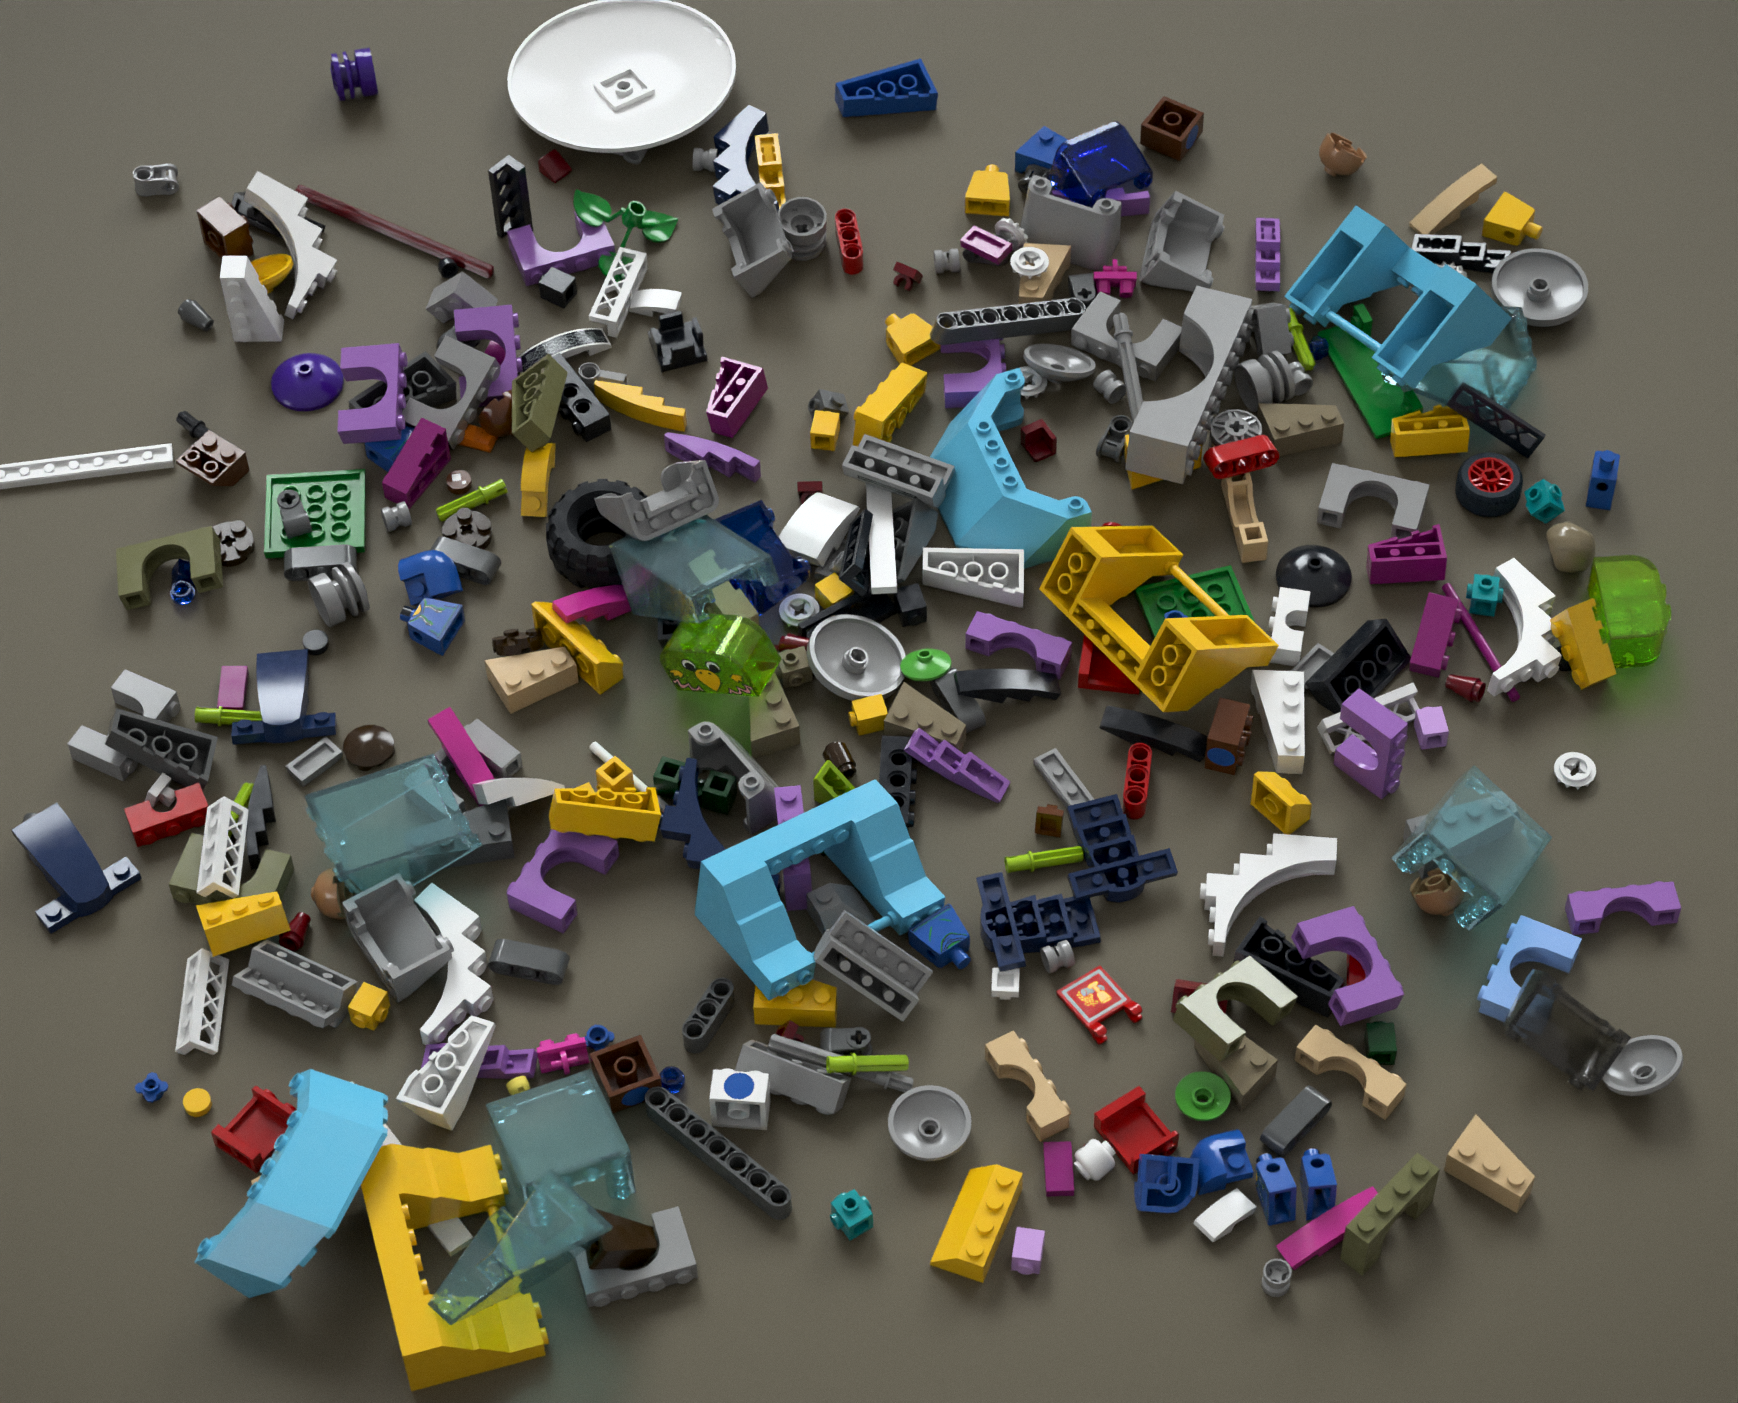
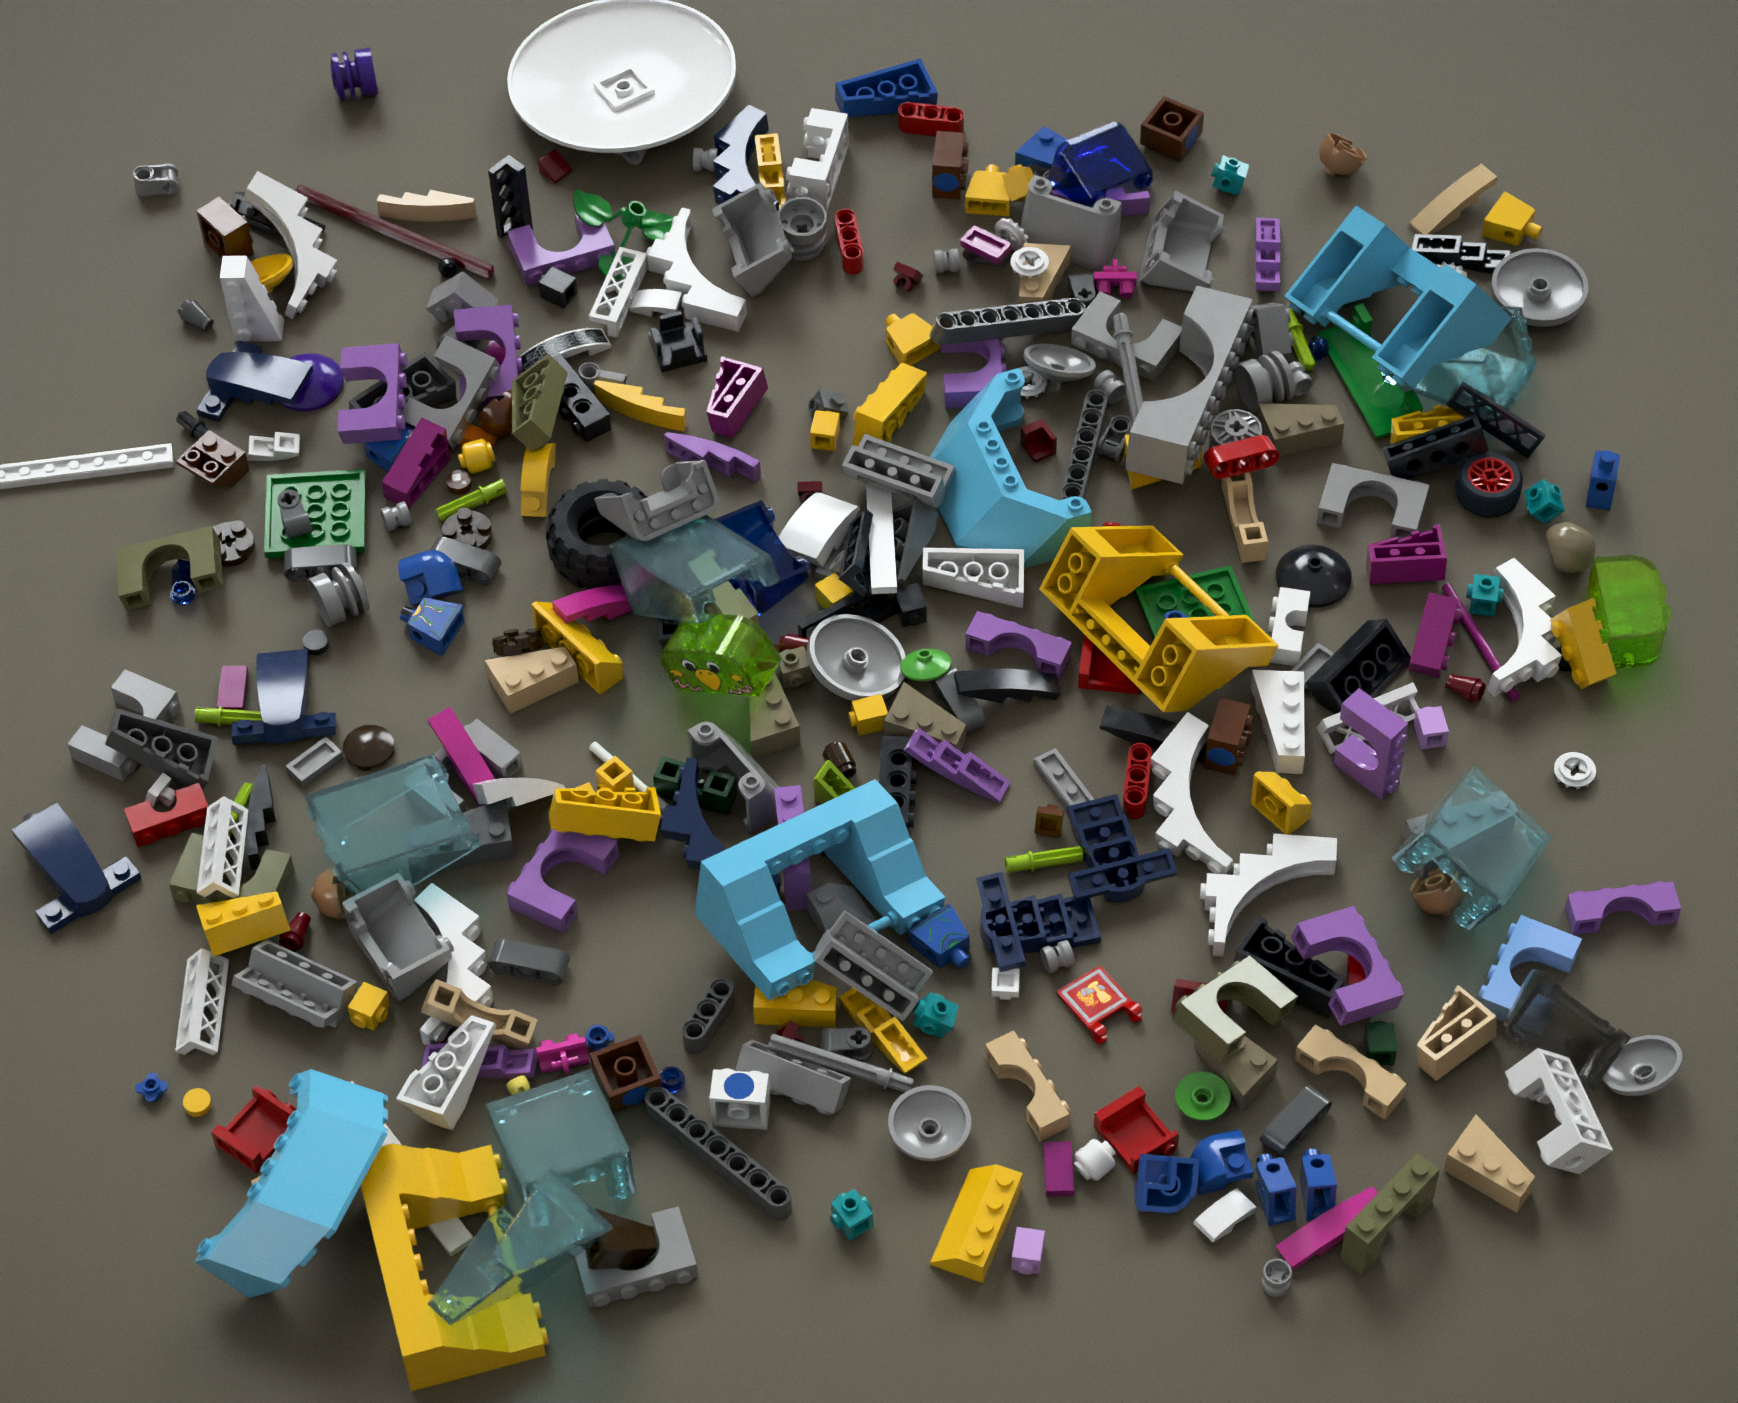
white gear [779,594,820,628] -> none
lime axle [826,1053,909,1075] -> none
none -> slope [197,340,313,422]
none -> white slope [248,432,300,461]
none -> tan slope [377,190,477,222]
none -> tan arch [421,979,538,1050]
none -> yellow head [458,439,496,474]
none -> white arch [646,208,747,332]
none -> white plate [786,108,849,213]
none -> yellow slope [838,988,927,1074]
none -> red beam [898,102,964,136]
none -> teal brick [913,992,959,1038]
none -> reddish brown brick [932,131,969,199]
none -> yellow brick [1002,164,1033,202]
none -> dark grey beam [1059,389,1107,500]
none -> white arch [1150,712,1233,875]
none -> teal brick [1211,156,1249,195]
none -> black brick [1382,414,1489,480]
none -> tan wedge [1417,985,1497,1081]
none -> white plate [1505,1048,1613,1174]

